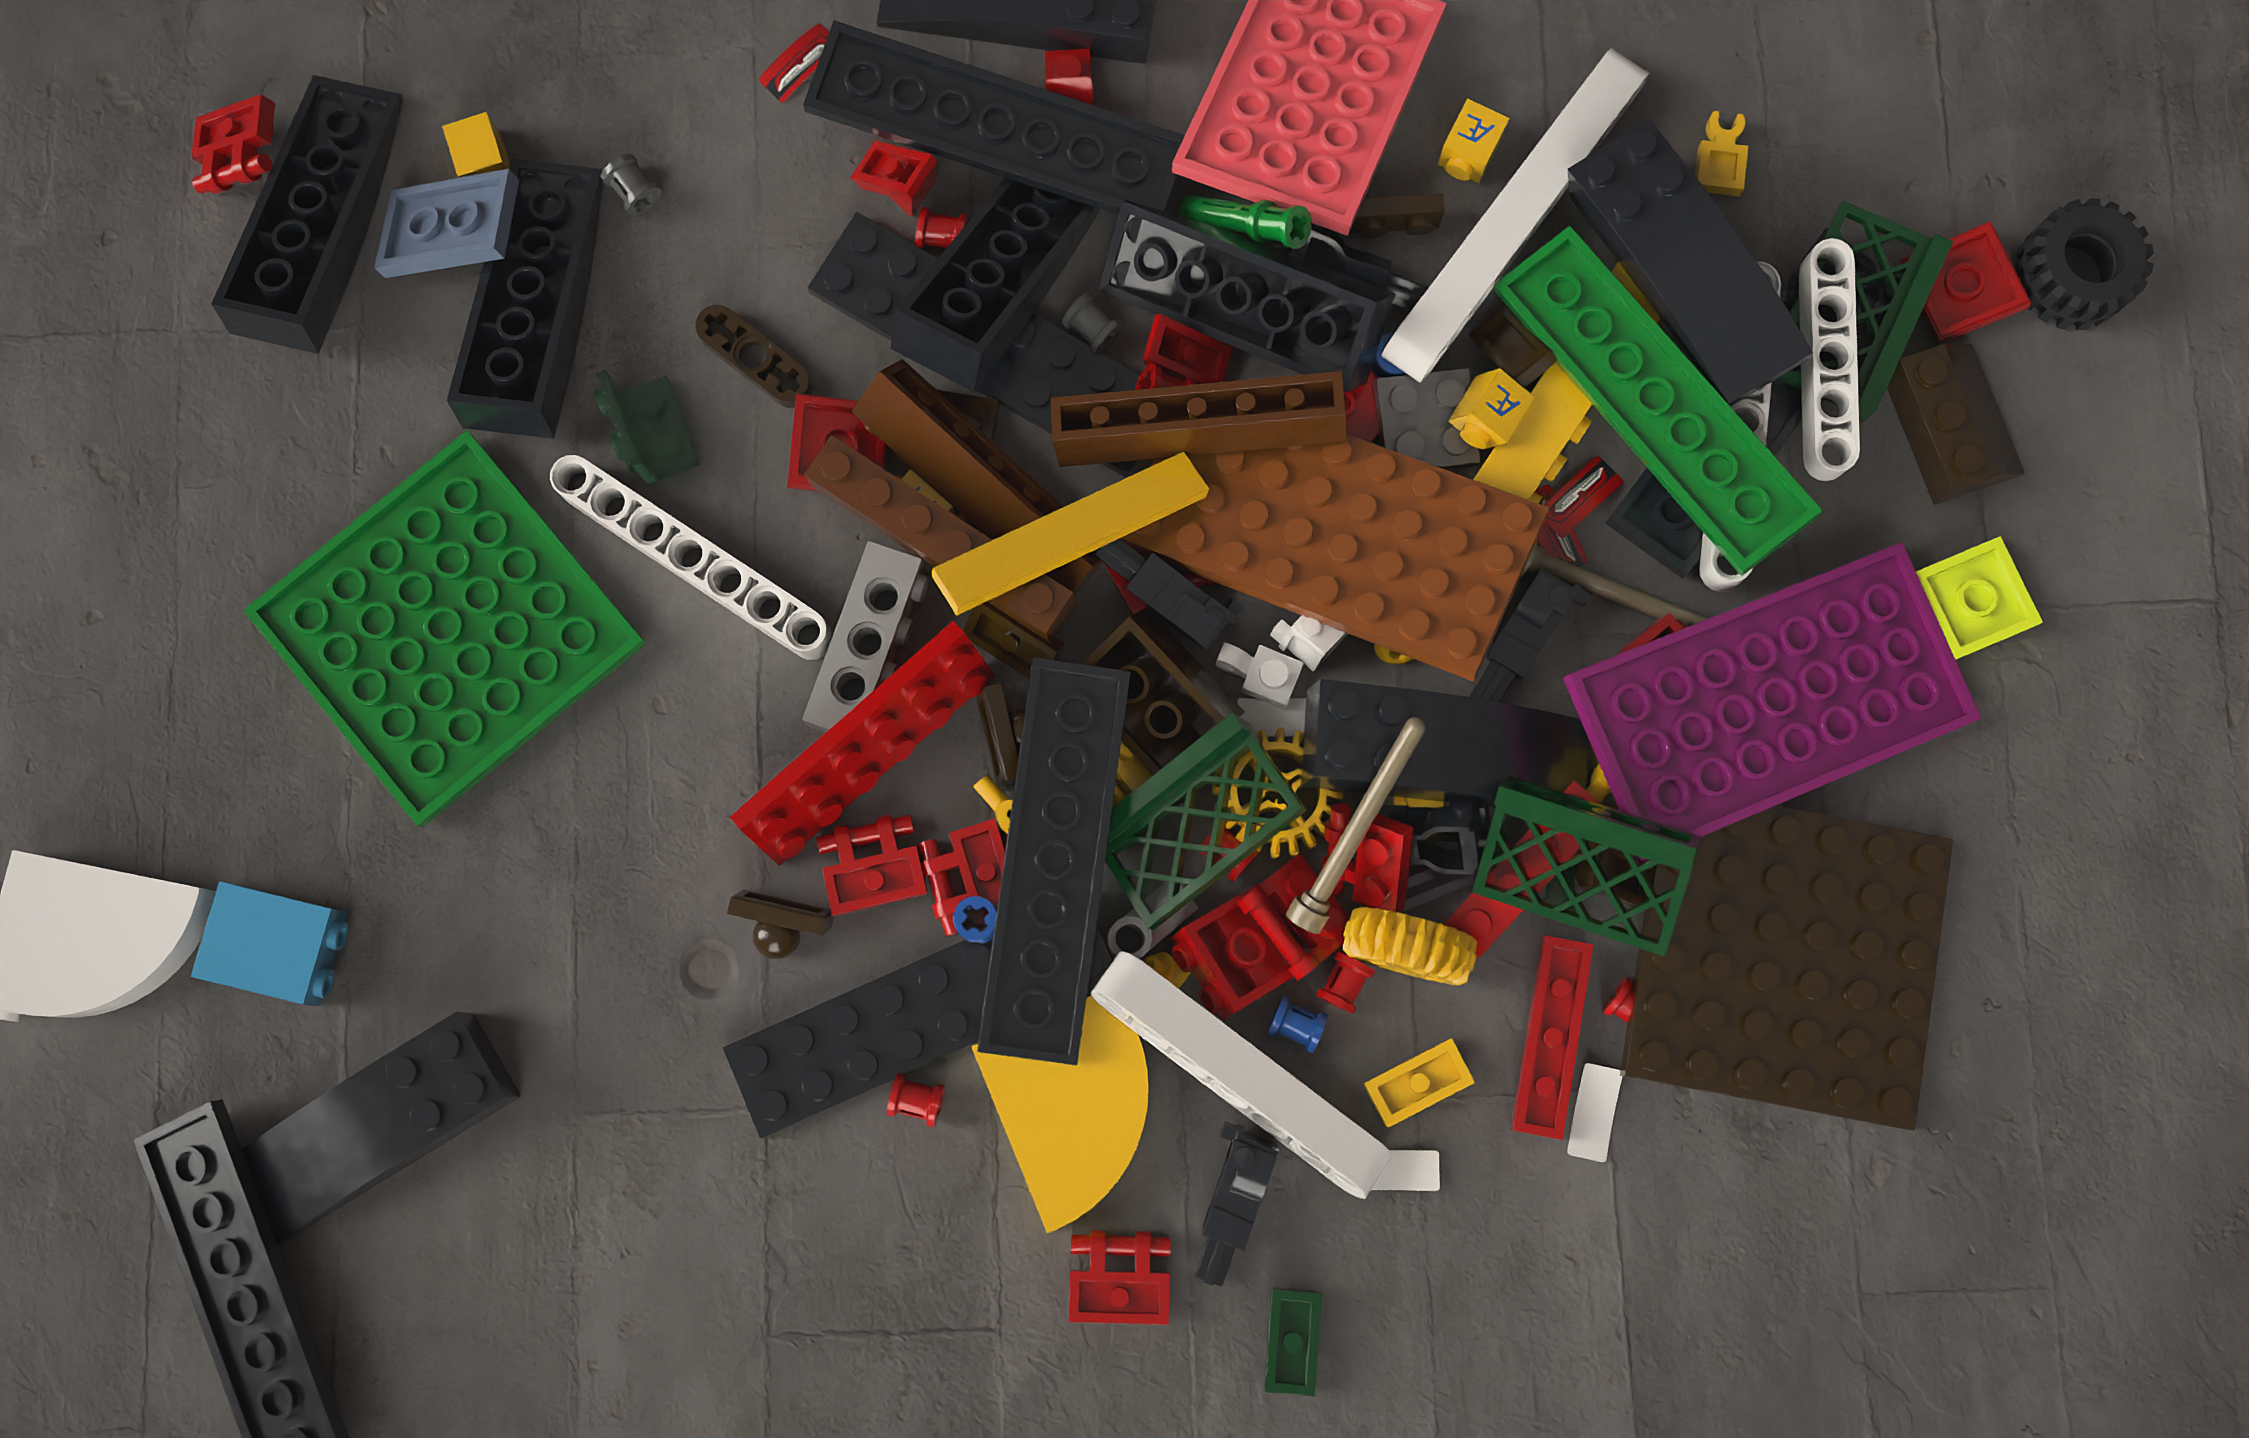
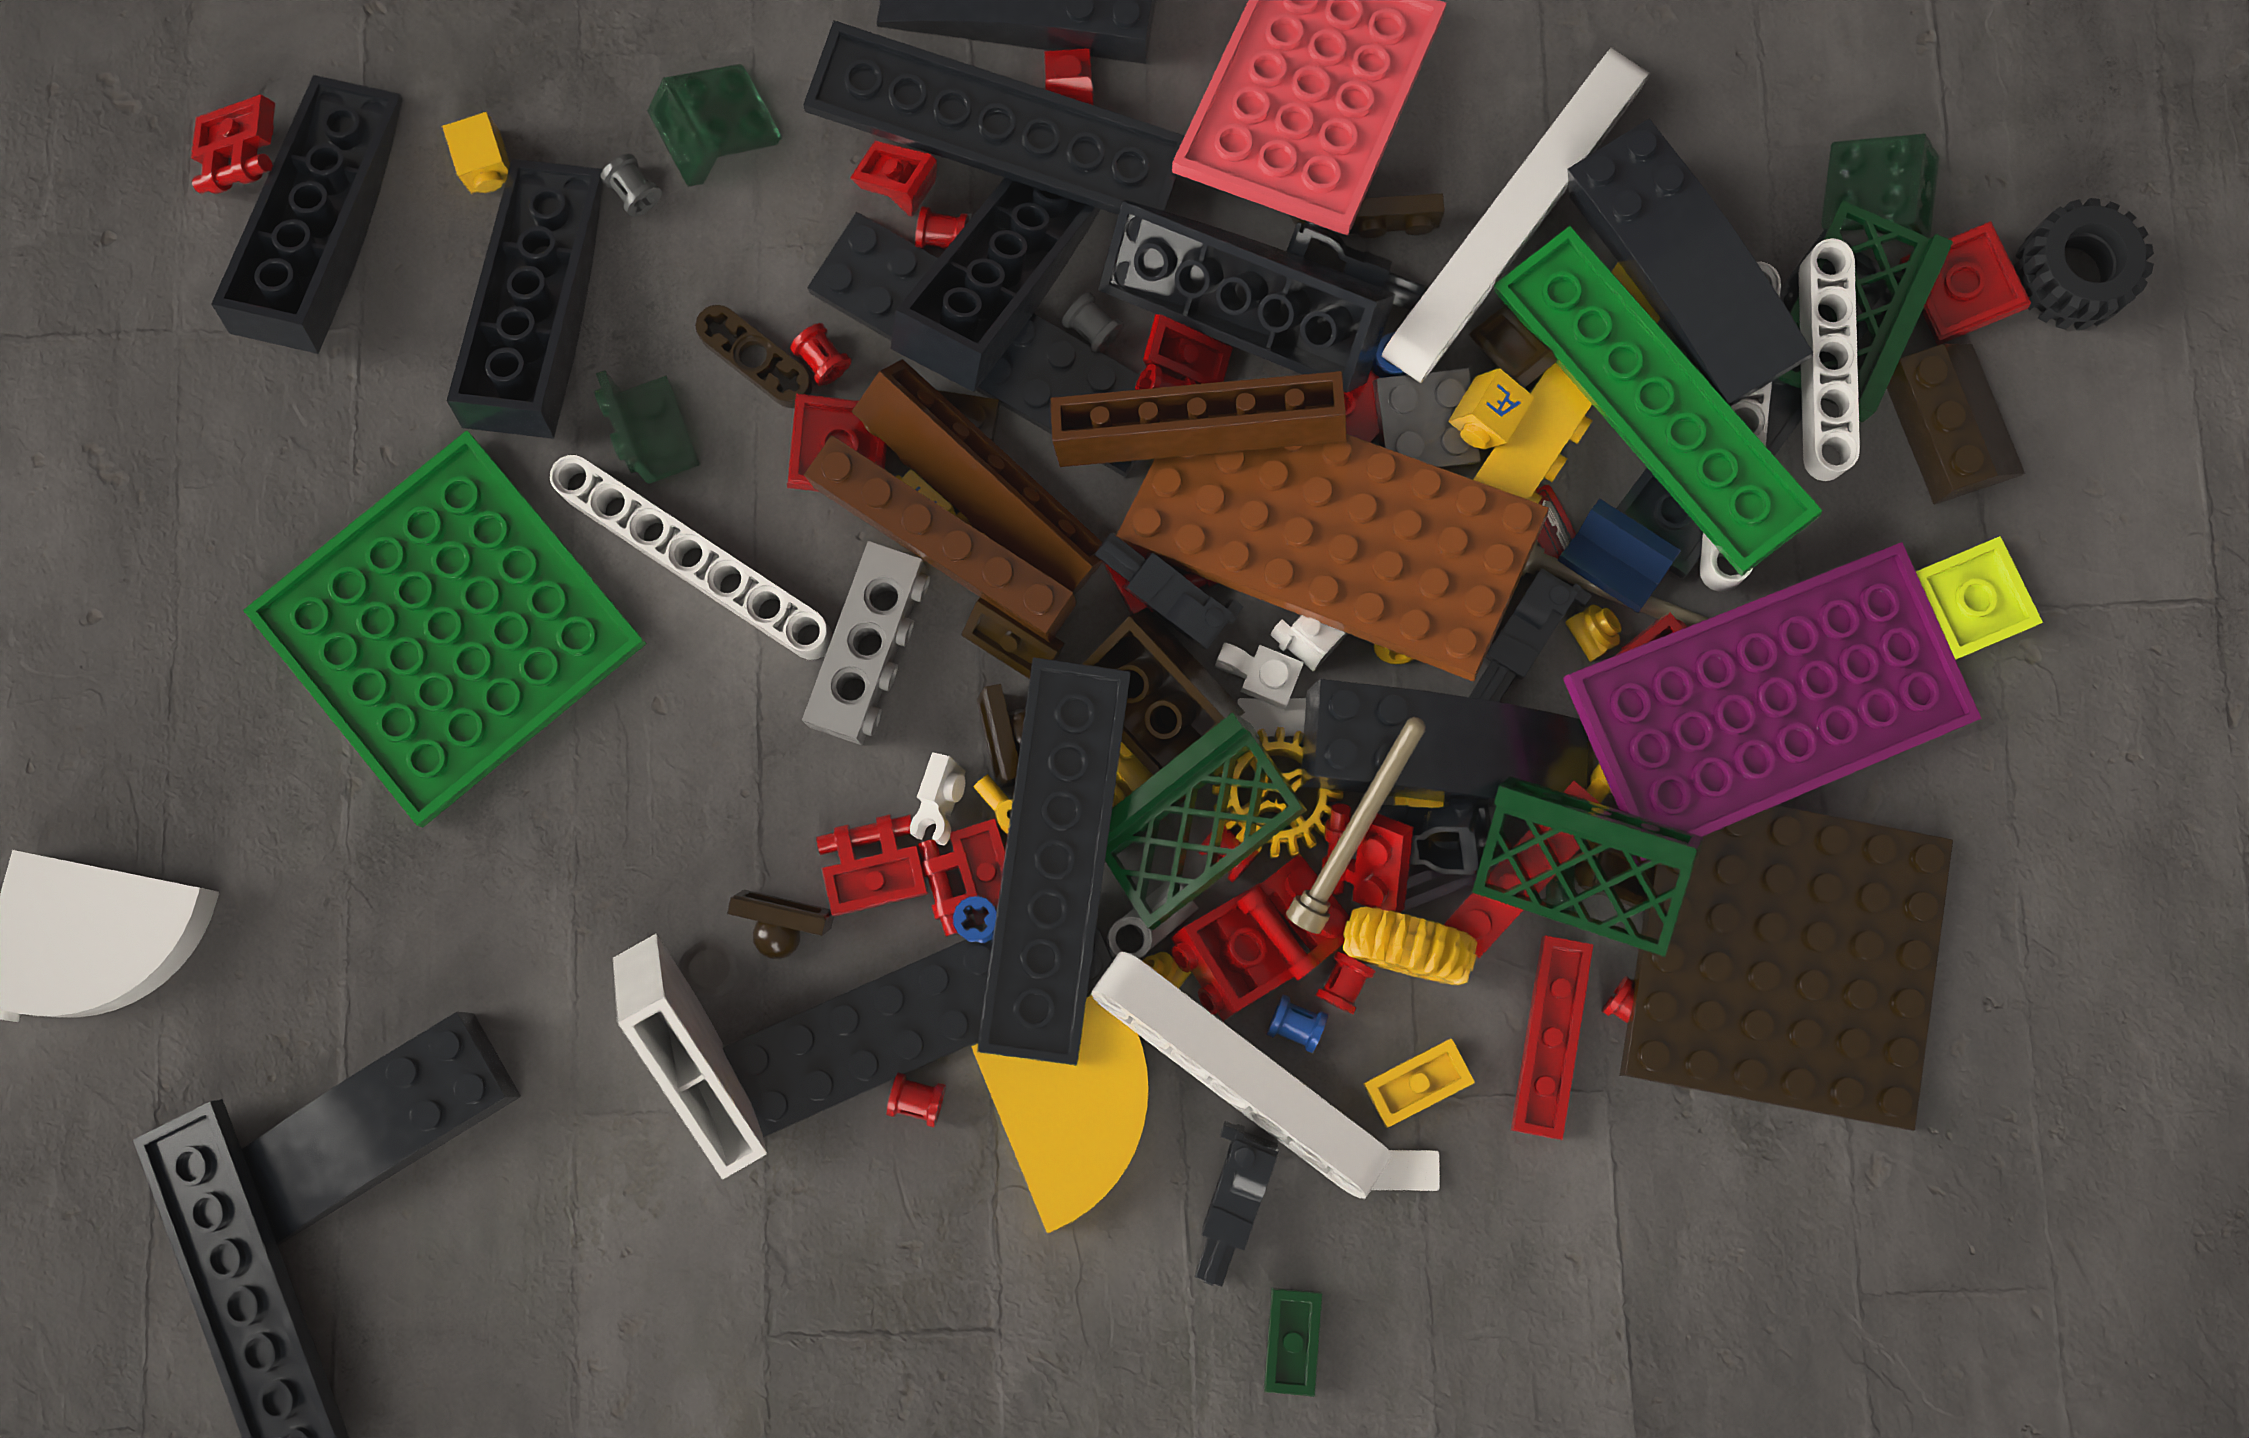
dark azure panel [191,881,349,1006] -> none
sand blue plate [374,169,519,278] -> none
red plate [730,621,995,866] -> none
sticker [759,24,829,103] -> none
yellow tile [932,451,1209,615] -> none
red plate [1069,1230,1171,1325] -> none
green pin [1180,194,1312,249] -> none
yellow brick [1438,98,1509,184] -> none
sticker [1543,456,1623,538] -> none
white sticker [1567,1063,1623,1162] -> none
yellow plate [1695,111,1748,197] -> none
none -> white brick [613,934,767,1180]
none -> clear green bracket [647,64,782,187]
none -> red bush [790,323,852,386]
none -> white plate [910,752,966,846]
none -> dark blue panel [1557,498,1681,613]
none -> yellow plate [1565,604,1622,662]
none -> clear green bracket [1821,134,1939,238]

